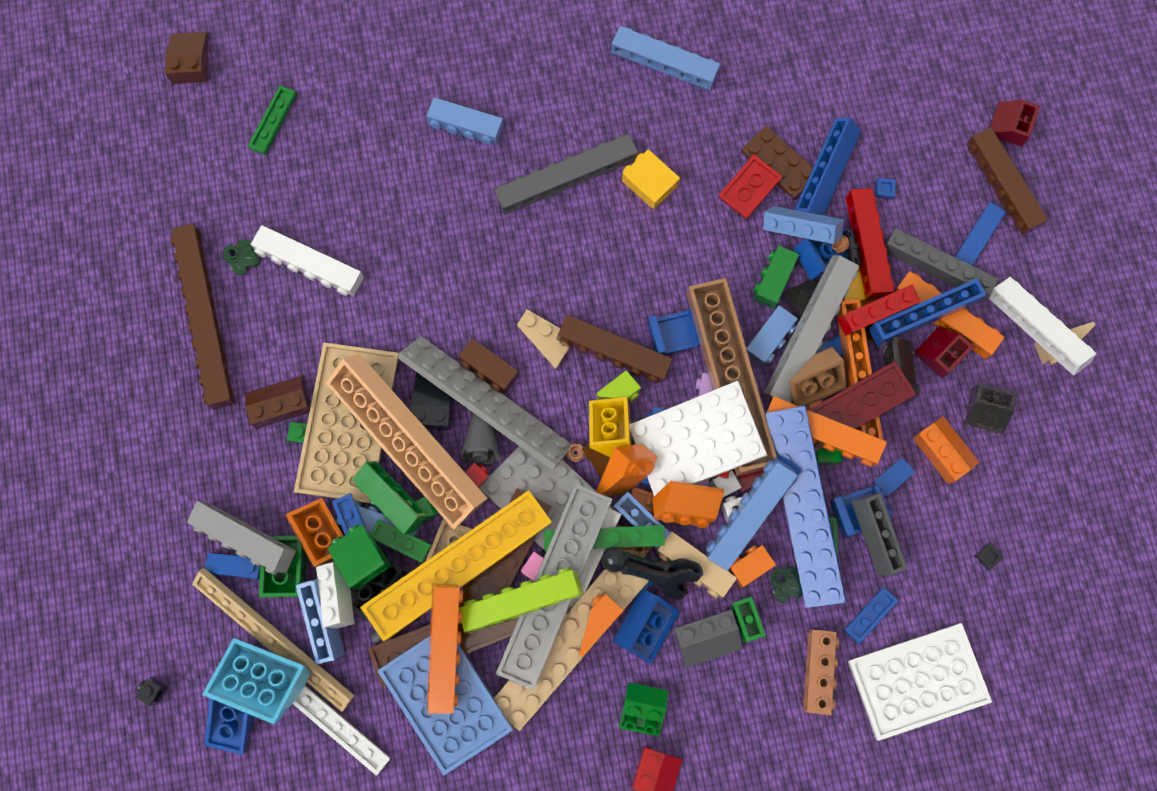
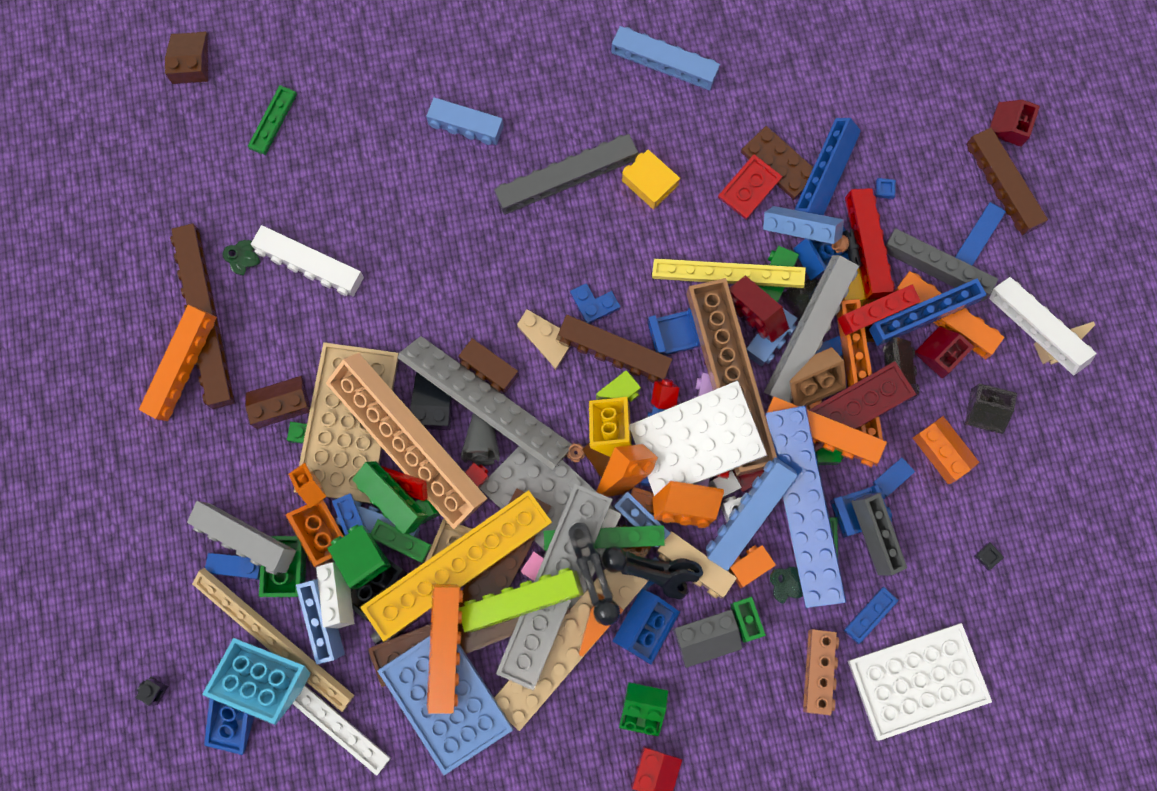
none -> orange brick [139,304,217,421]
none -> orange brick [288,463,327,508]
none -> red tile [381,466,428,501]
none -> black piece [569,523,620,626]
none -> blue plate [570,283,620,324]
none -> red brick [651,379,680,409]
none -> light yellow plate [652,259,806,288]
none -> dark red brick [729,275,790,343]

